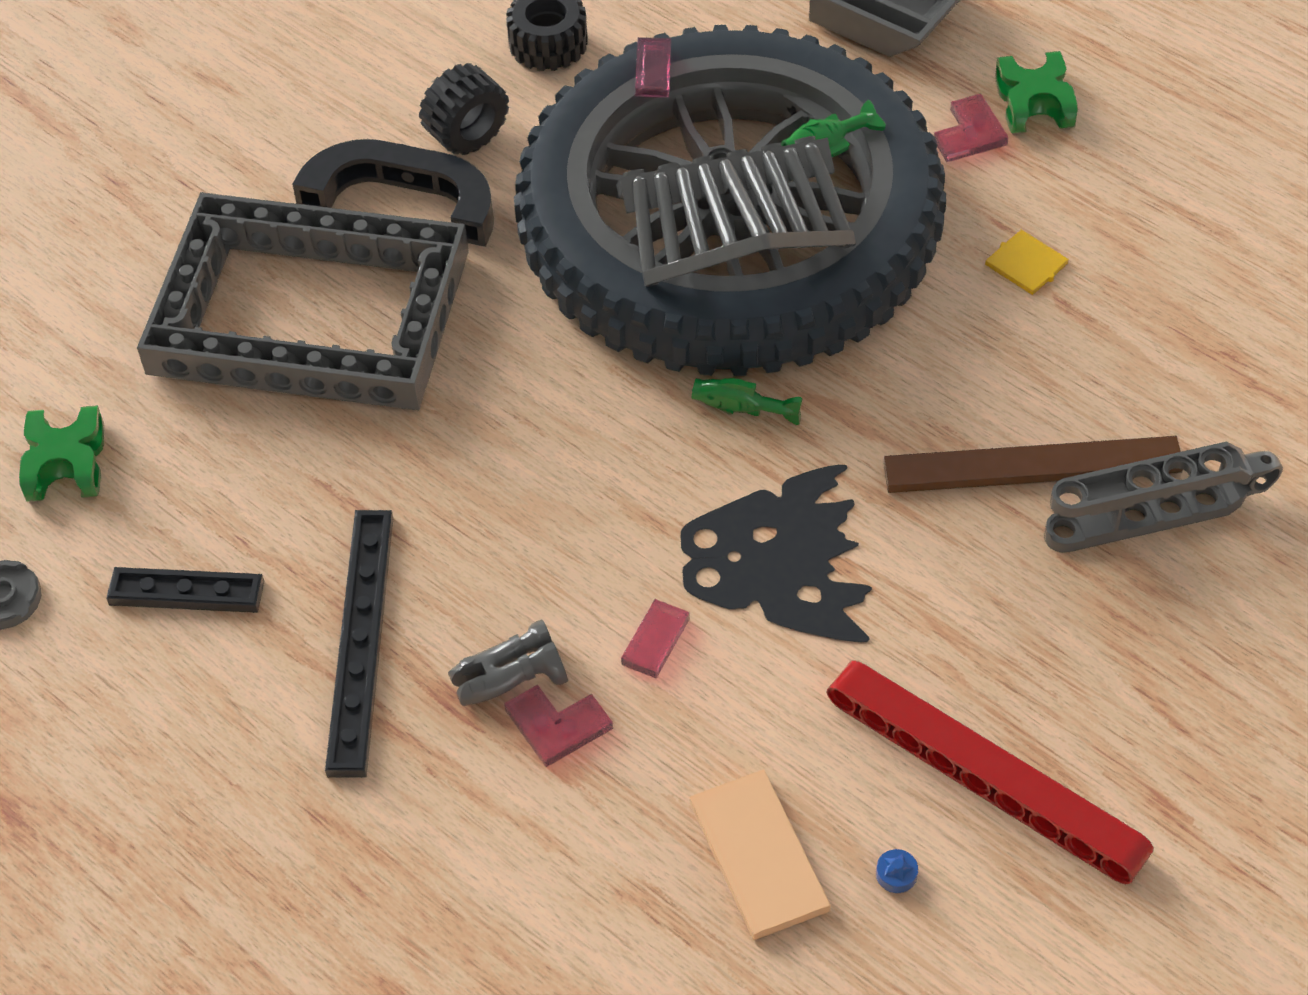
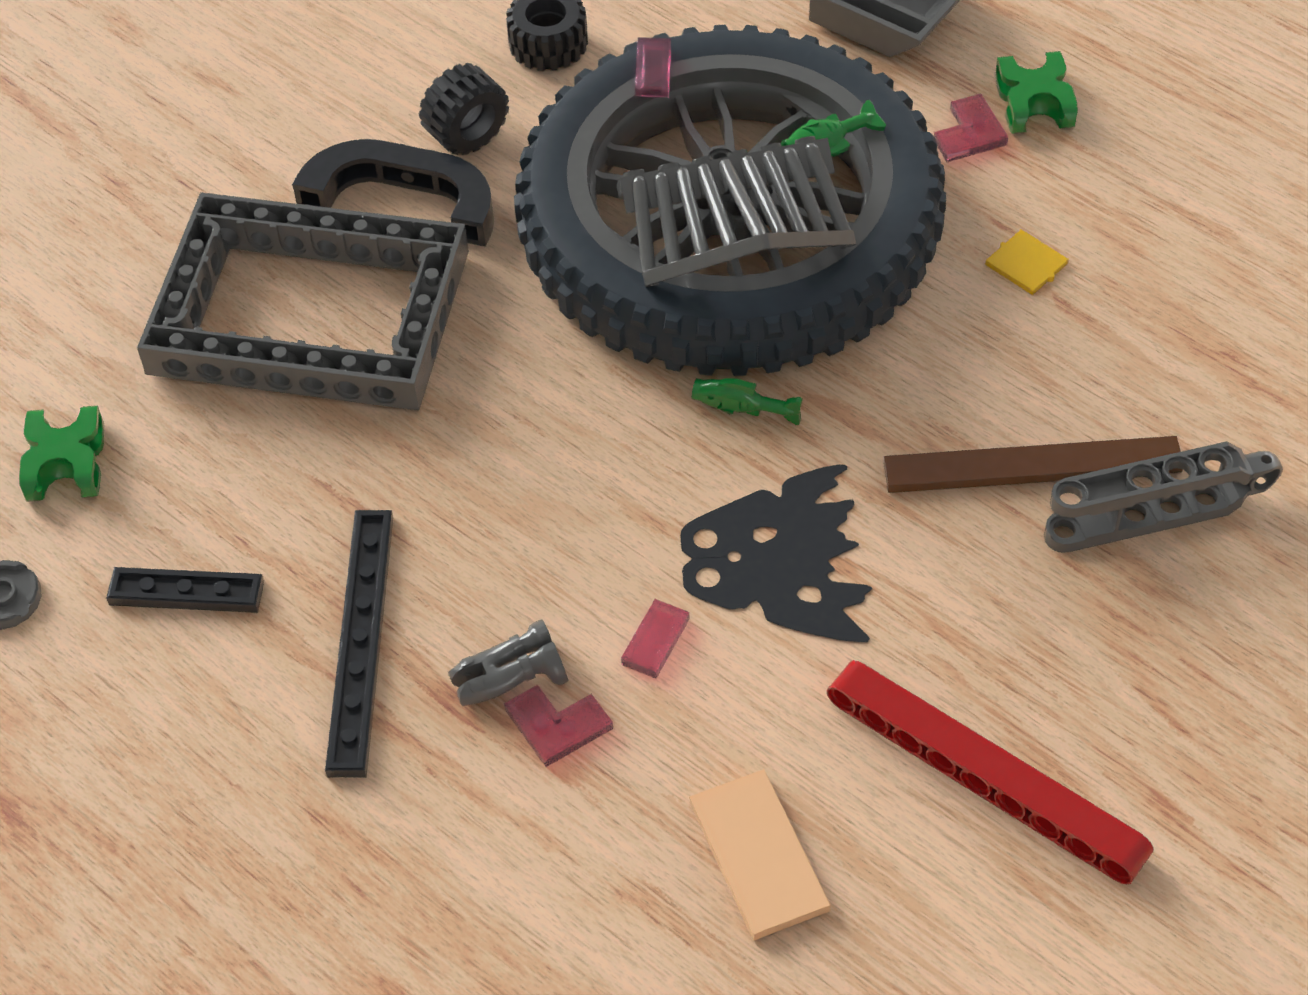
blue tile [876,849,918,893] -> none

